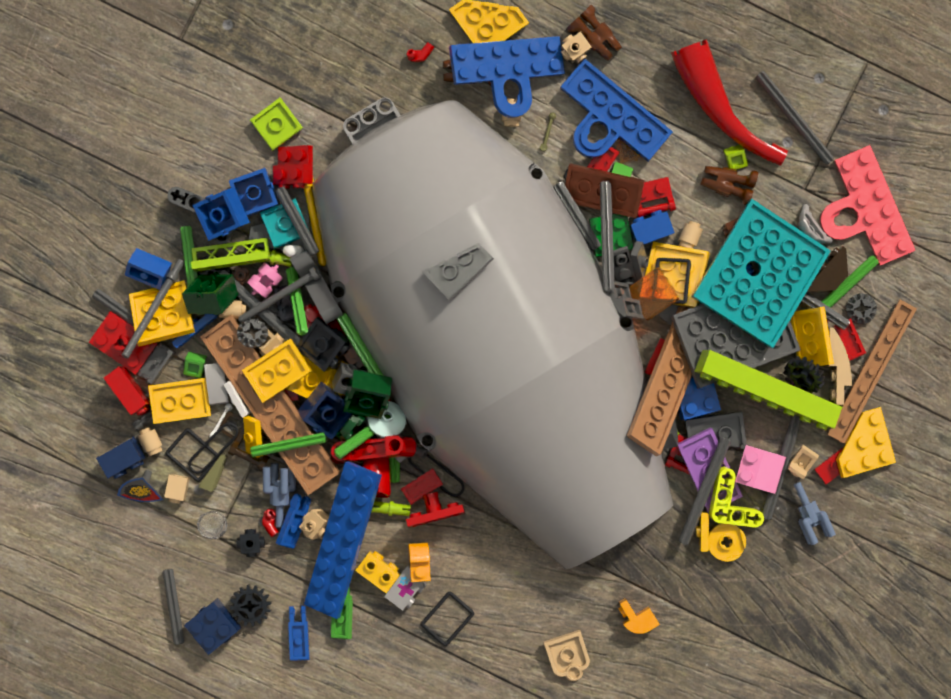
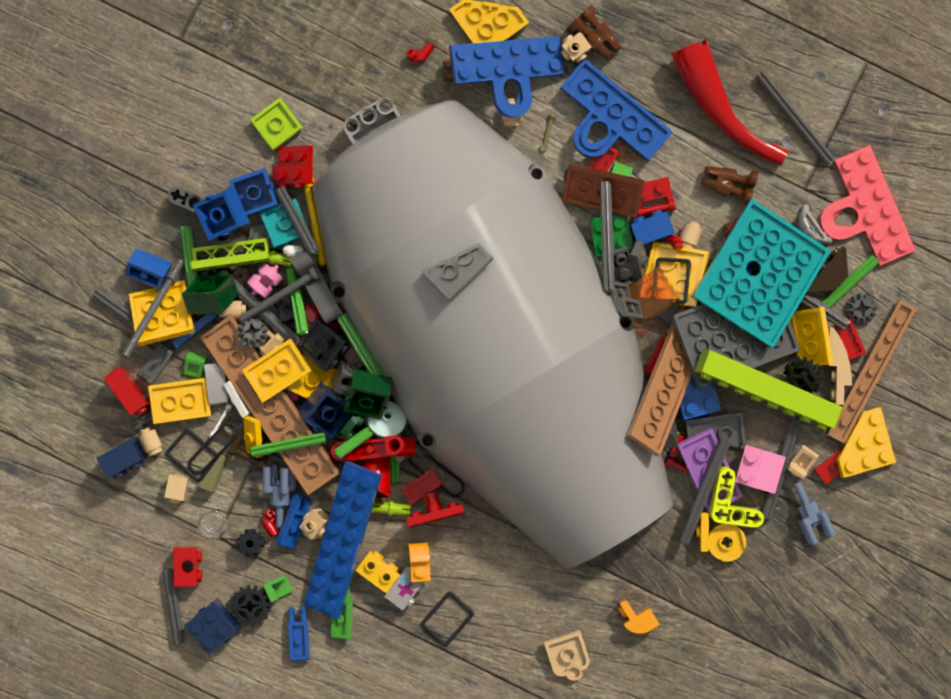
red plate [89,311,158,375] -> none
shield [117,470,164,502] -> none
dark grey axle [554,182,601,251] -> none
lime slope [723,145,748,170] -> none
none -> red brick [173,546,203,587]
none -> bright green panel [263,574,293,602]
none -> red arm [667,235,684,250]

